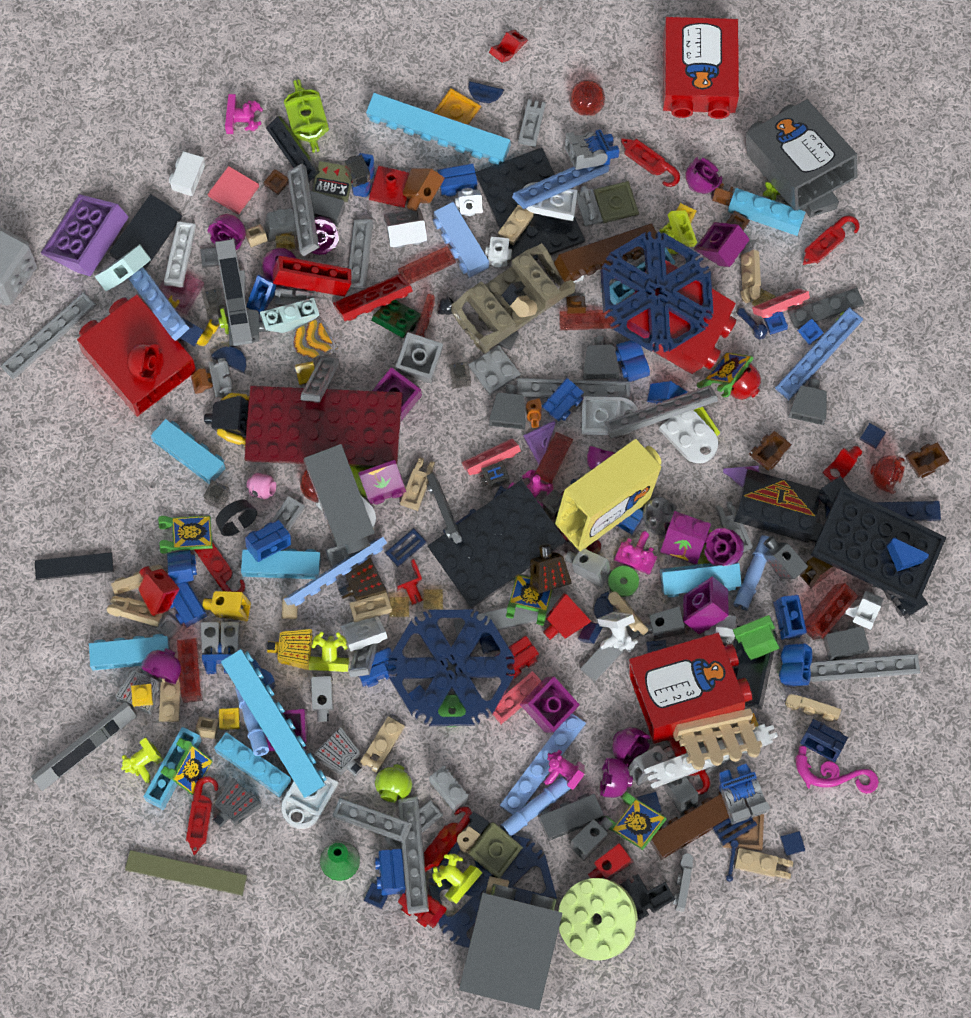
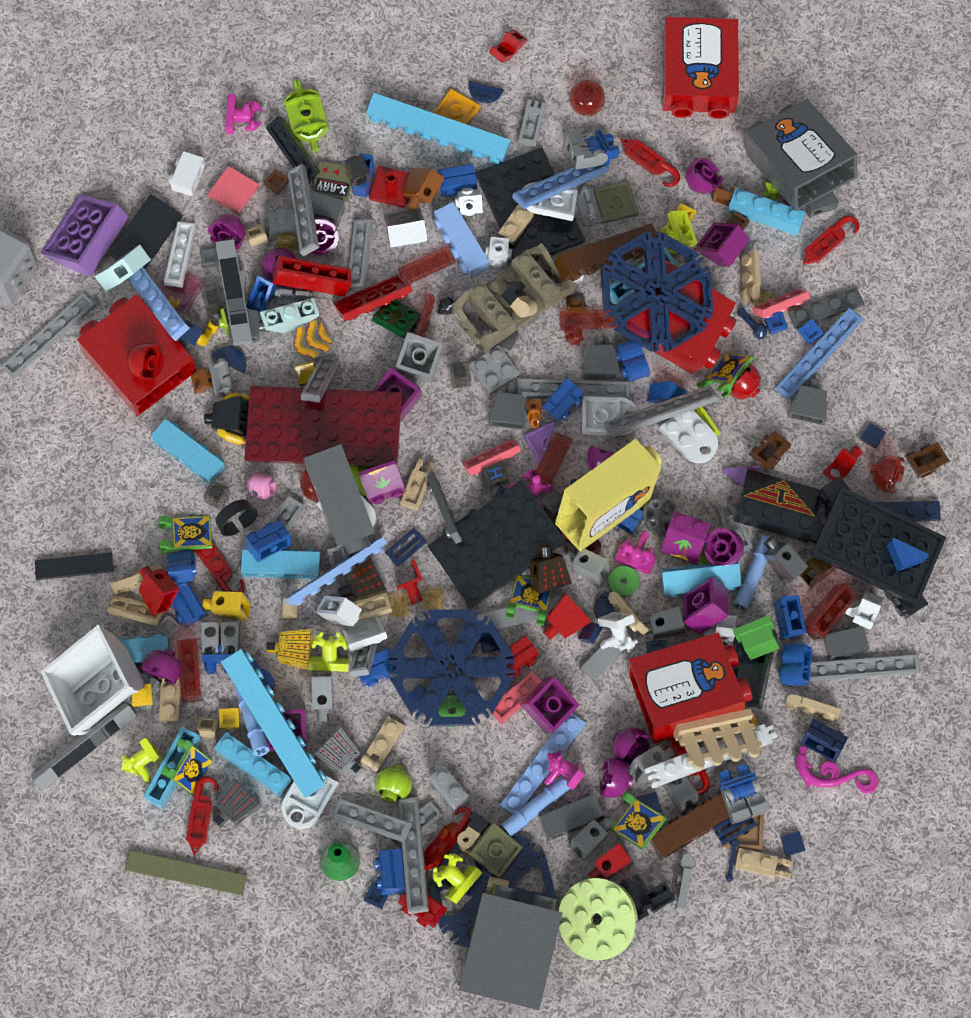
none -> white container [40,624,143,736]
none -> white brick [315,596,362,626]
none -> clear red plant [564,324,584,346]

